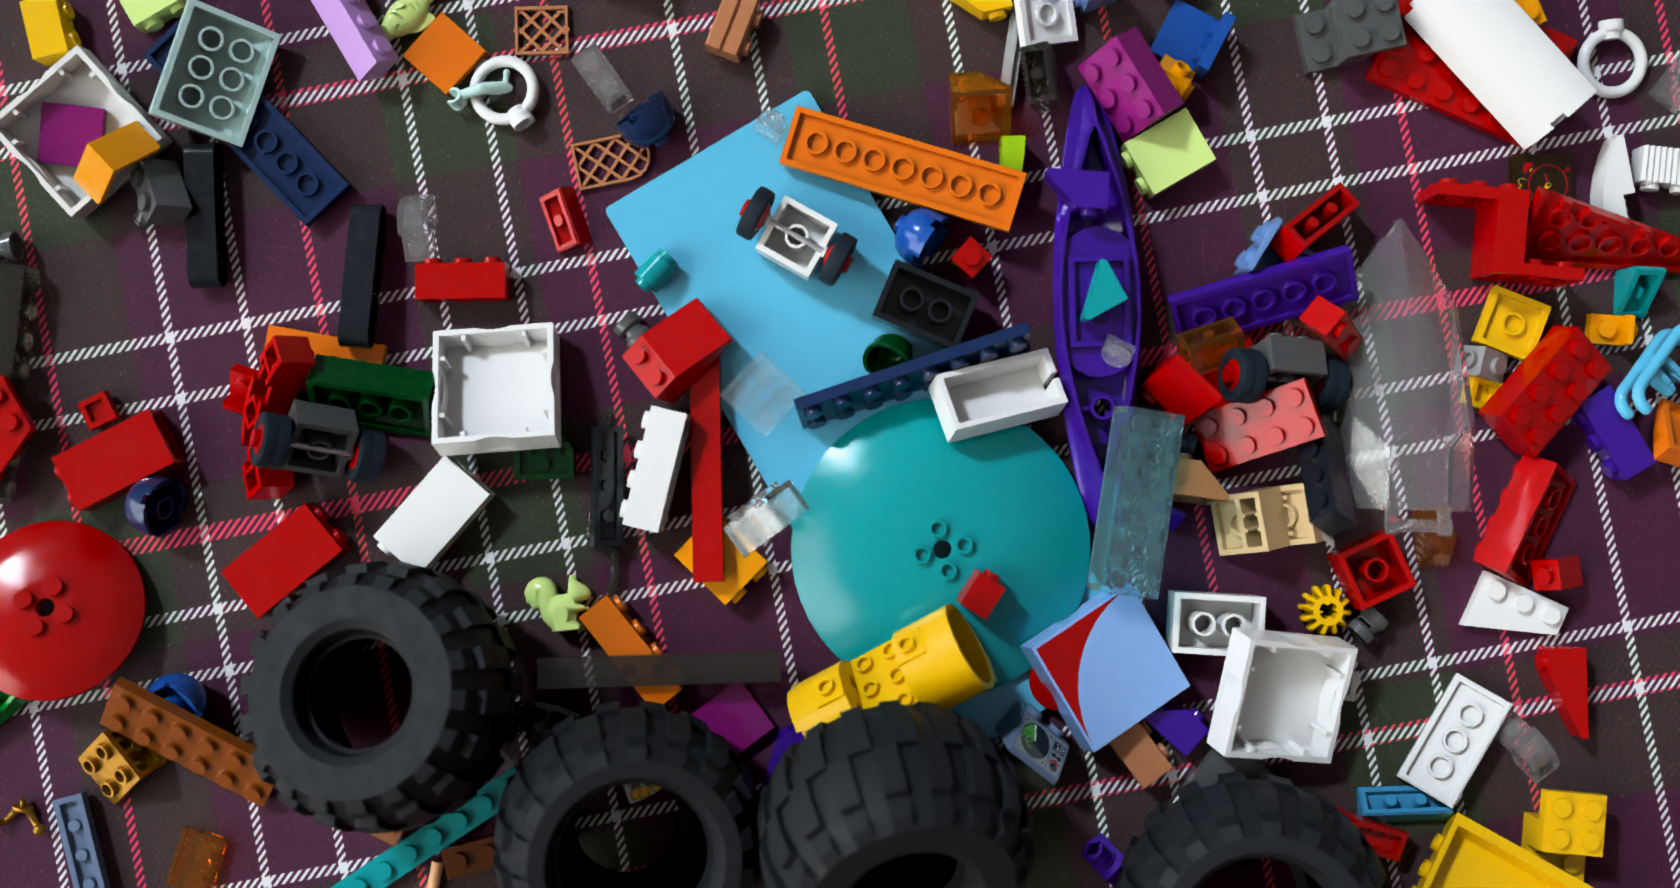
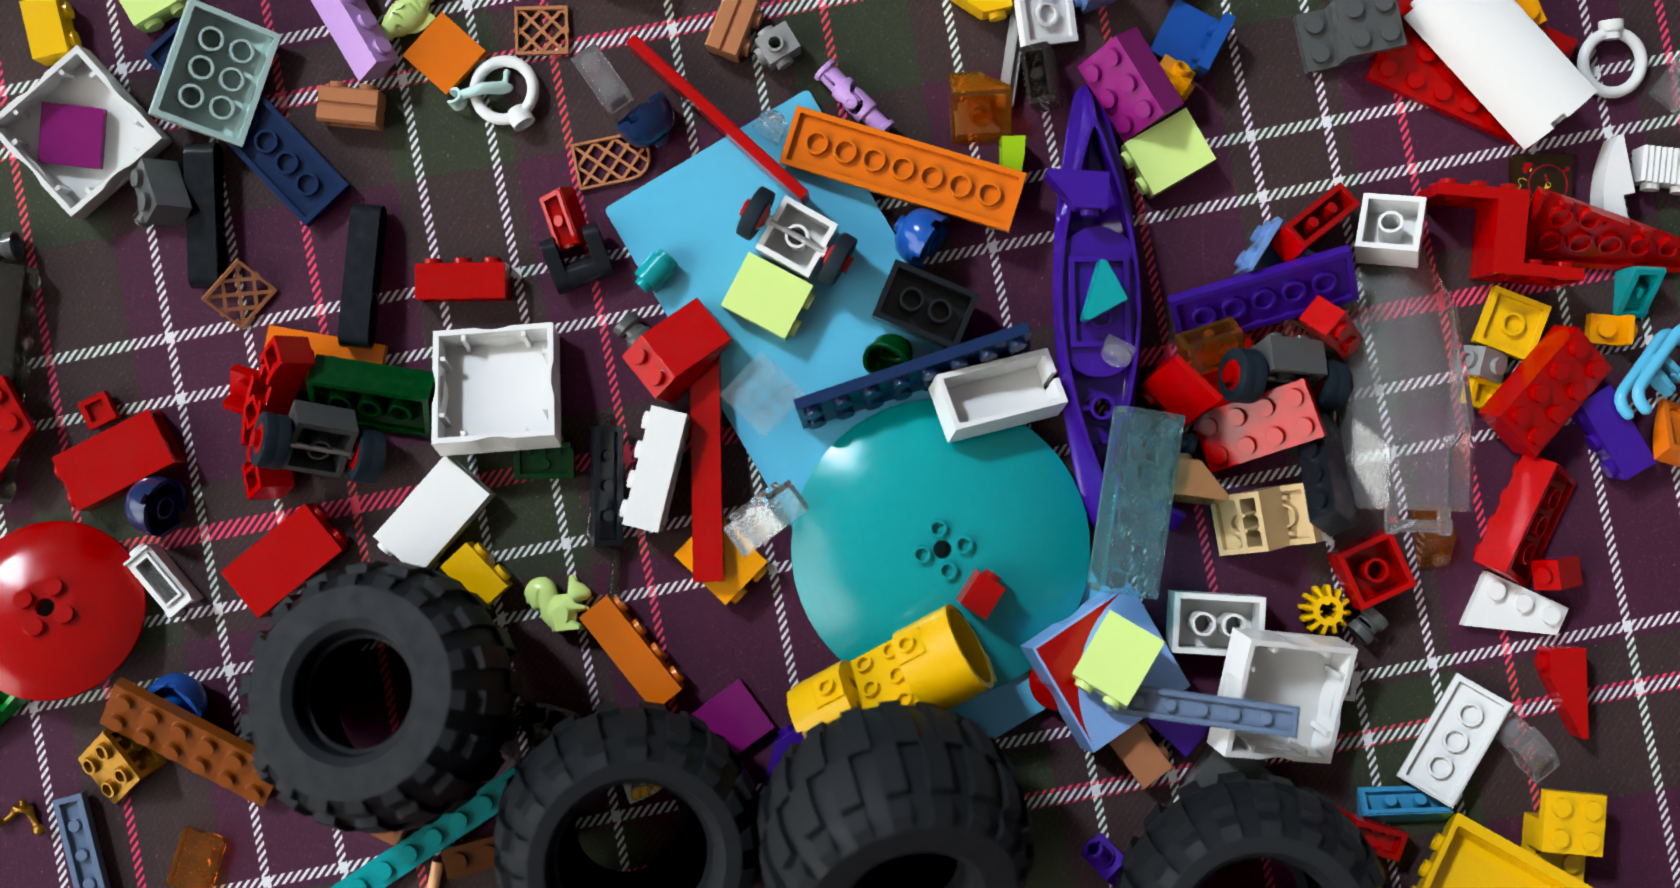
light orange panel [73,121,160,204] -> none
clear brick [397,194,438,262] -> none
clear smoke tile [536,650,781,689] -> none
red brick [948,236,993,283] -> none
slope [995,701,1069,785] -> none
none -> white window [123,543,204,619]
none -> nougat window [201,258,278,330]
none -> nougat brick [316,81,387,131]
none -> yellow brick [440,541,513,606]
none -> black connector [539,221,616,295]
none -> red tile [627,34,810,205]
none -> yellowish green brick [721,252,816,341]
none -> light grey brick [753,21,801,72]
none -> lavender piece [814,59,895,132]
none -> yellowish green brick [1072,610,1165,710]
none -> sand blue tile [1106,685,1300,739]
none -> white brick [1355,193,1427,268]

